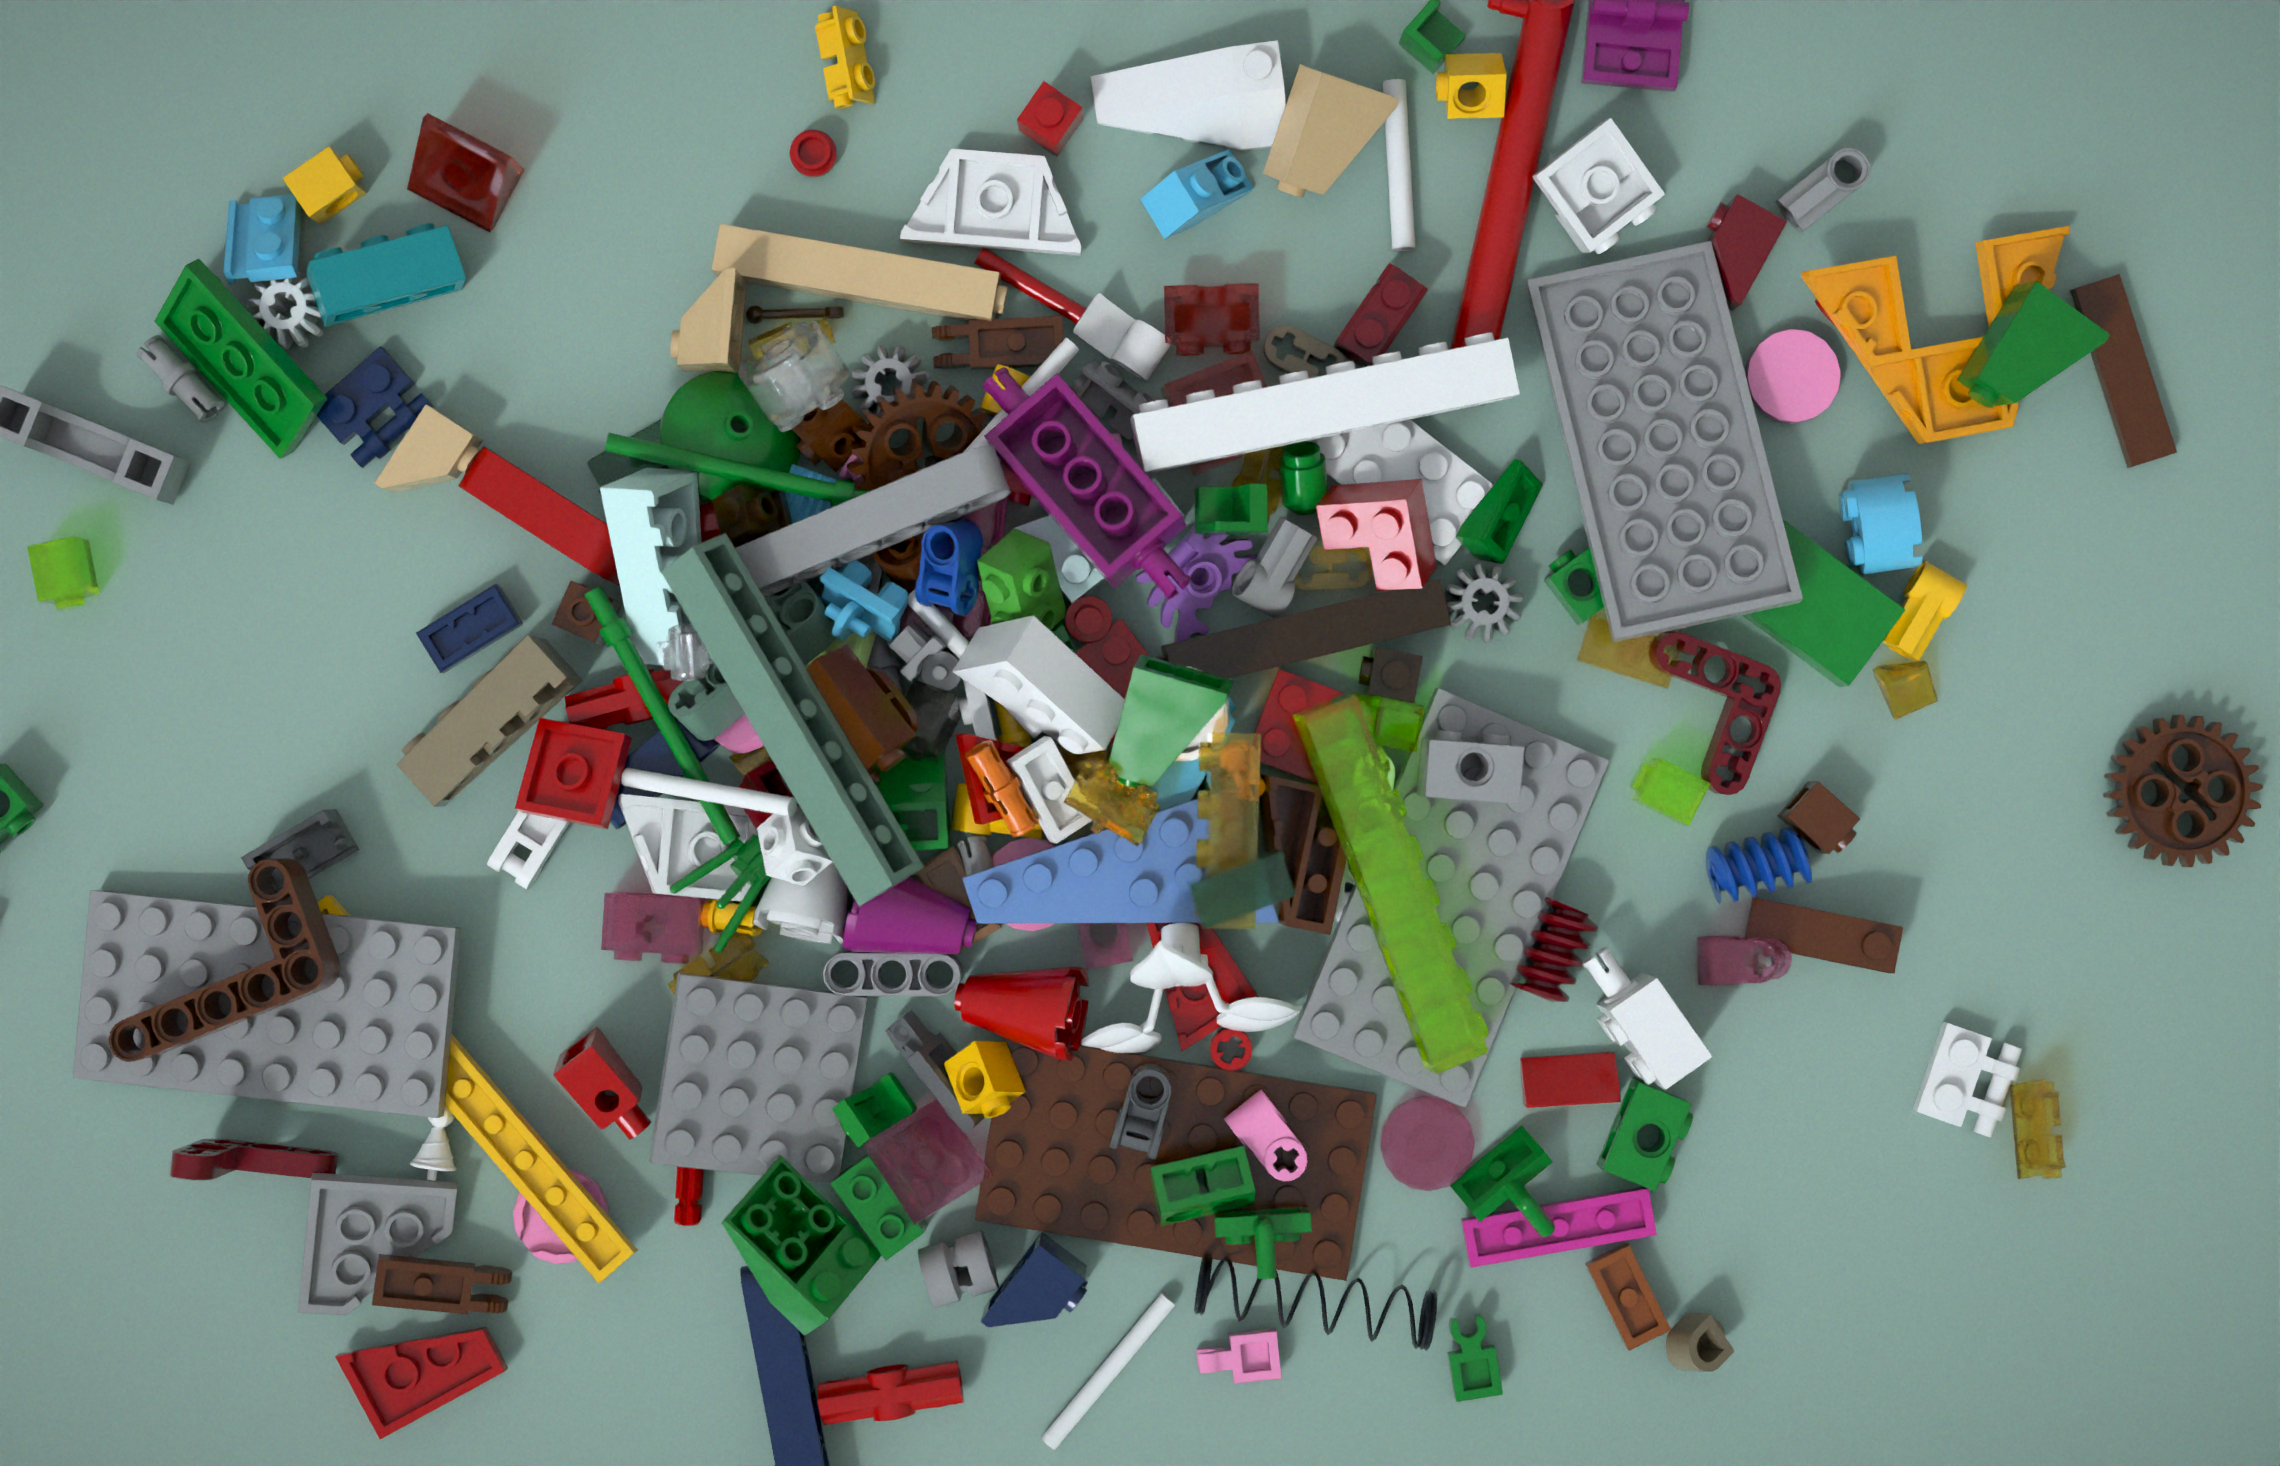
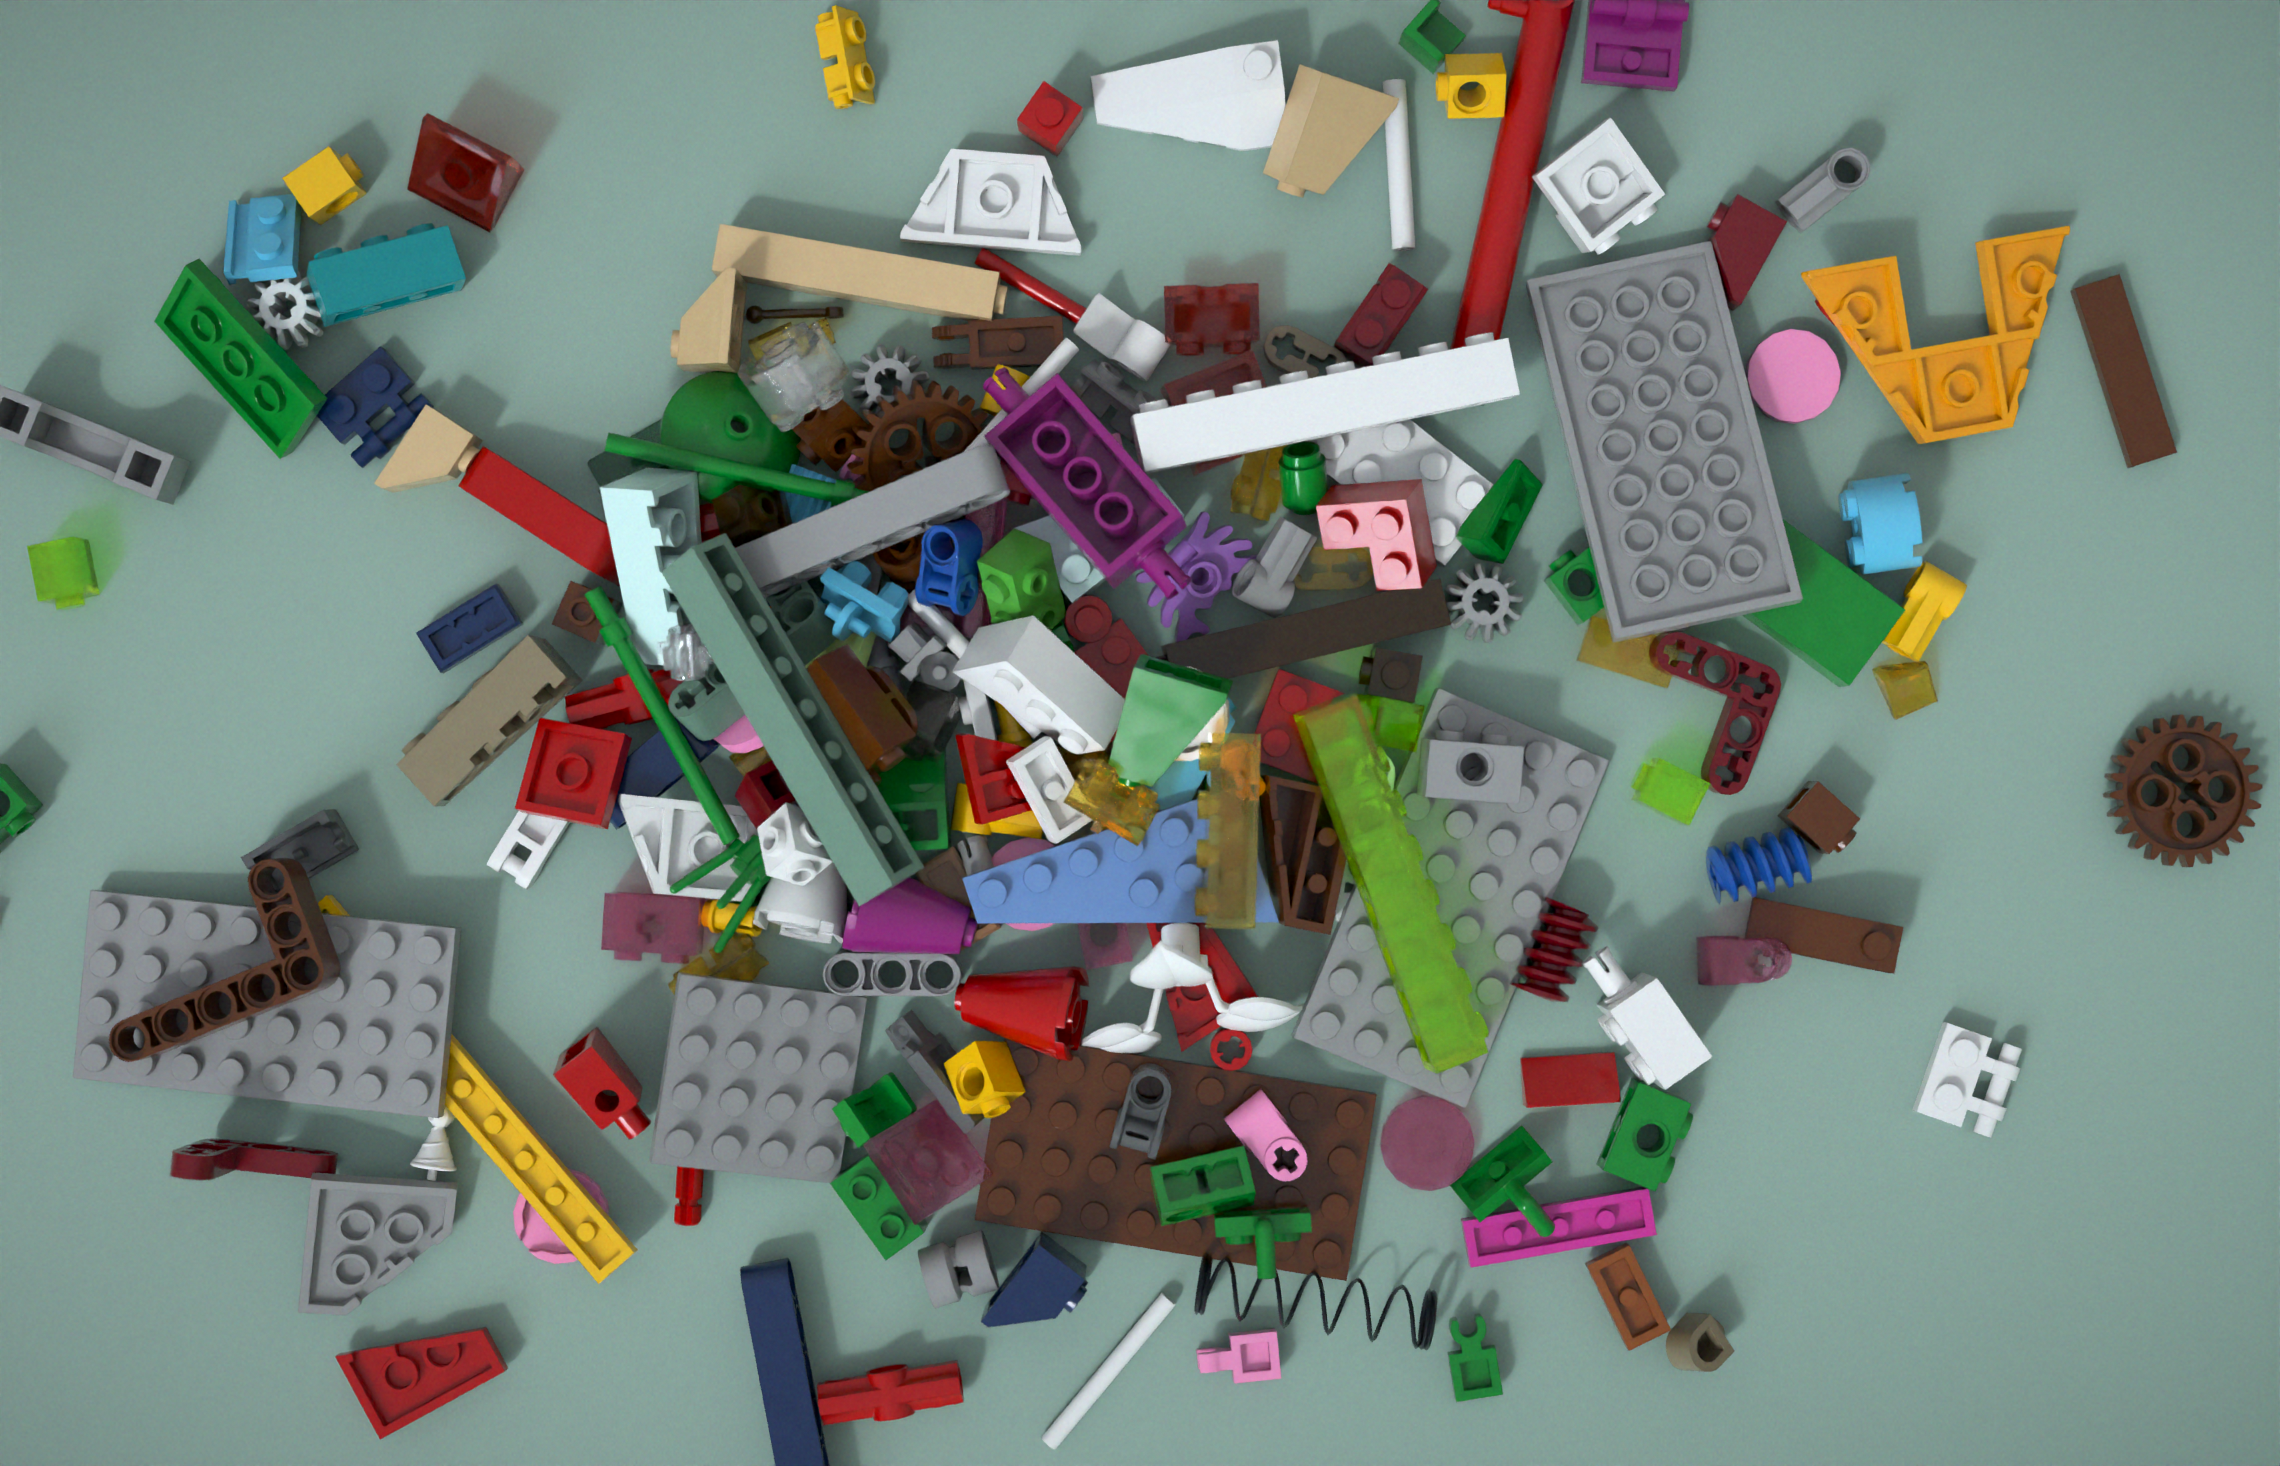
light grey pin [137,335,224,423] -> none
reddish brown hinge [372,1254,512,1314] -> none
white bar [621,768,797,817] -> none
green slope [721,1156,882,1336] -> none
red plate [790,129,837,177] -> none
orange pin [965,740,1039,837] -> none
medium azure slope [1140,149,1254,239] -> none
clear green panel [1186,849,1296,929] -> none
green panel [1194,484,1268,536] -> none
green slope [1957,281,2110,408] -> none
clear yellow hinge [2009,1079,2066,1179] -> none

